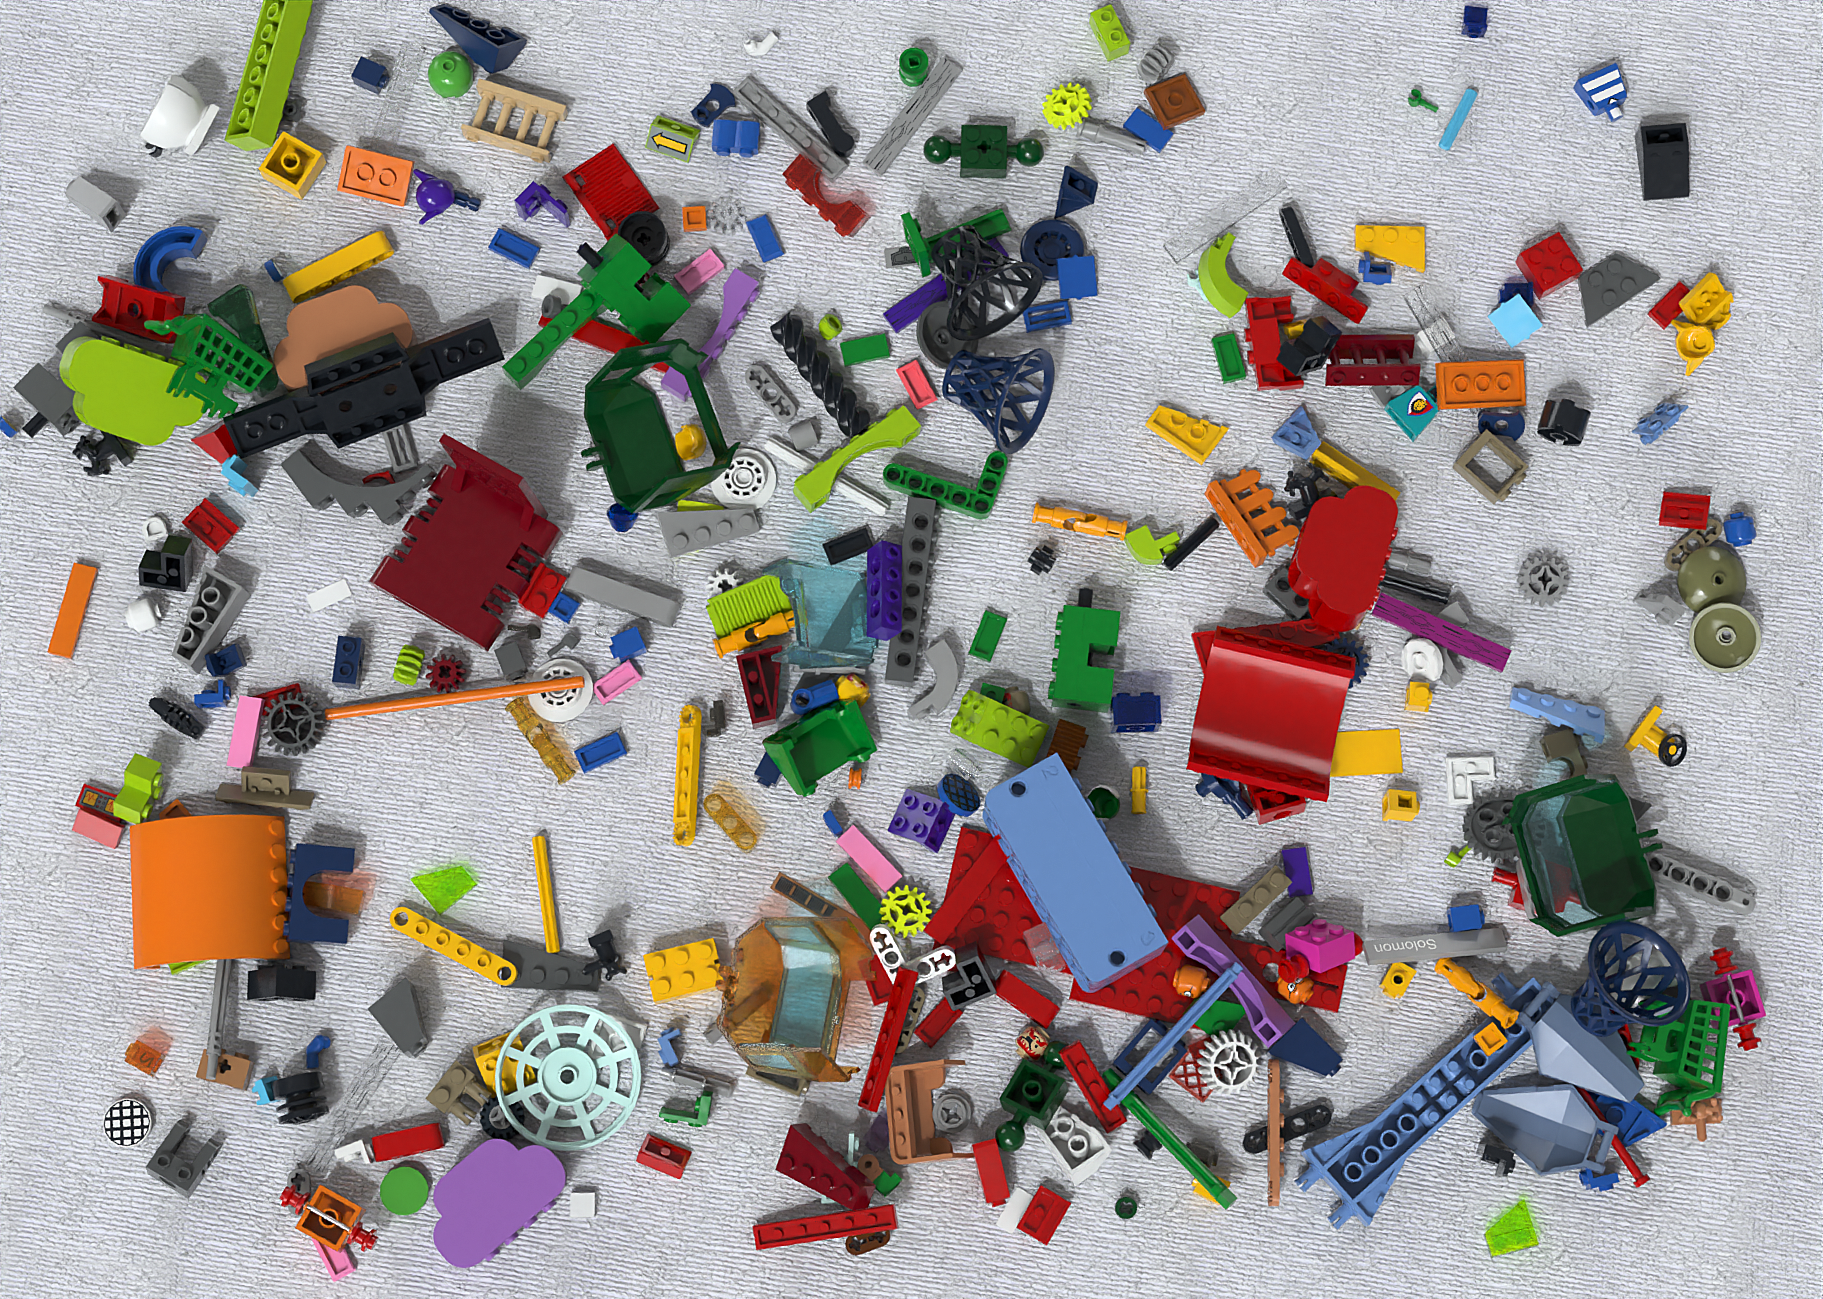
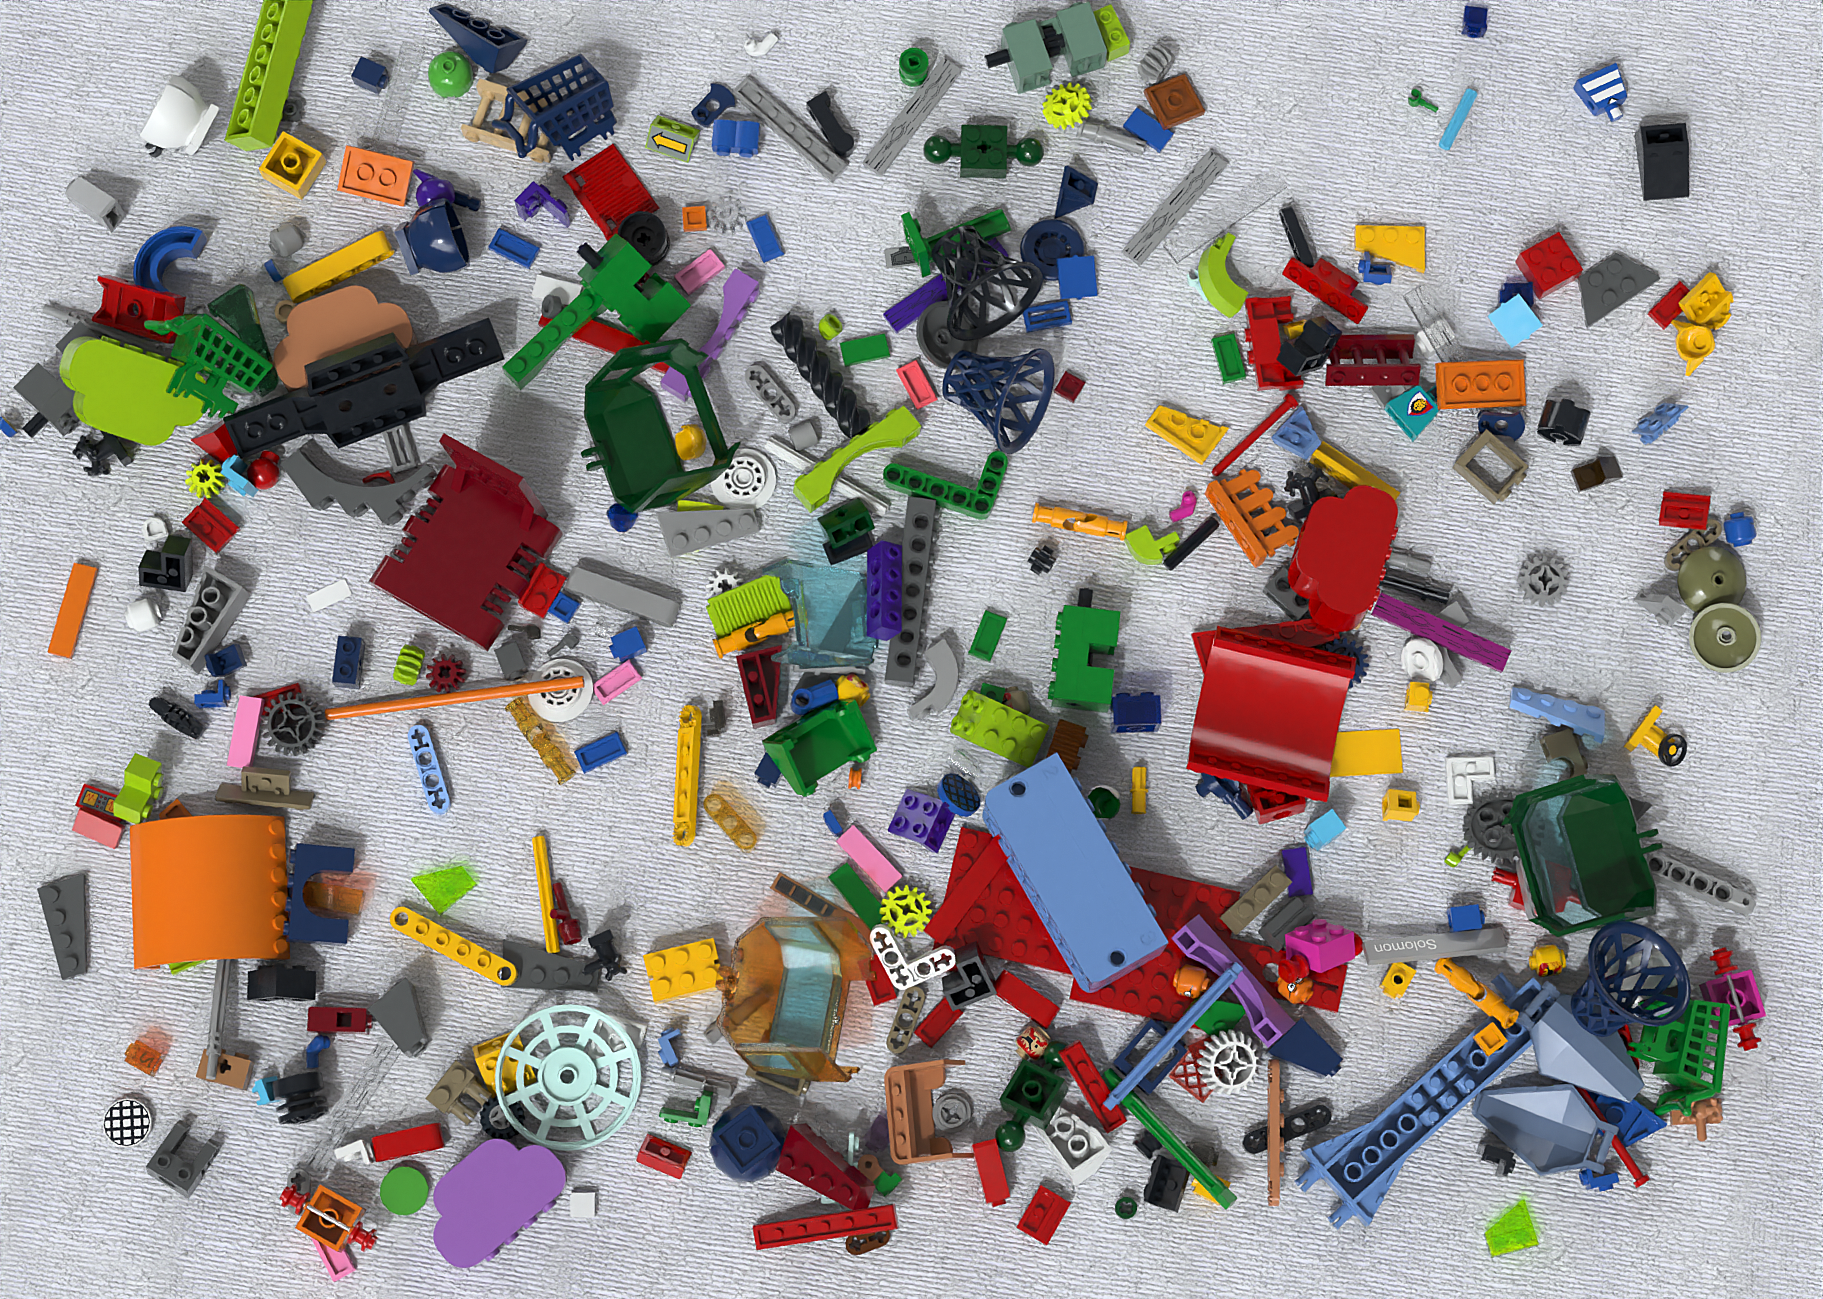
clear red arch [782,154,871,238] -> none
red tile [858,966,919,1113] -> none
white sticker [996,1187,1033,1234] -> none
clear brick [1022,922,1066,979] -> none
none -> dark grey wing [37,874,87,981]
none -> neon yellow gear [185,459,226,499]
none -> red piece [247,451,280,490]
none -> light grey head [268,223,304,257]
none -> tan tile [274,300,296,325]
none -> dark red brick [307,1007,373,1035]
none -> dark blue plate [394,198,470,276]
none -> light blue beam [408,725,451,815]
none -> dark blue piece [492,53,617,161]
none -> dark red piece [550,883,583,945]
none -> dark blue plate [708,1103,786,1182]
none -> dark green brick [817,498,875,549]
none -> sand green piece [984,2,1107,94]
none -> dark red tile [1054,371,1086,404]
none -> light grey tile [1122,150,1227,267]
none -> black bracket [1143,1155,1190,1213]
none -> dark pink arm [1169,491,1197,523]
none -> red bar [1211,394,1299,477]
none -> medium azure brick [1304,809,1346,851]
none -> yellow head [1529,944,1566,977]
none -> dark brown slope [1570,456,1623,493]

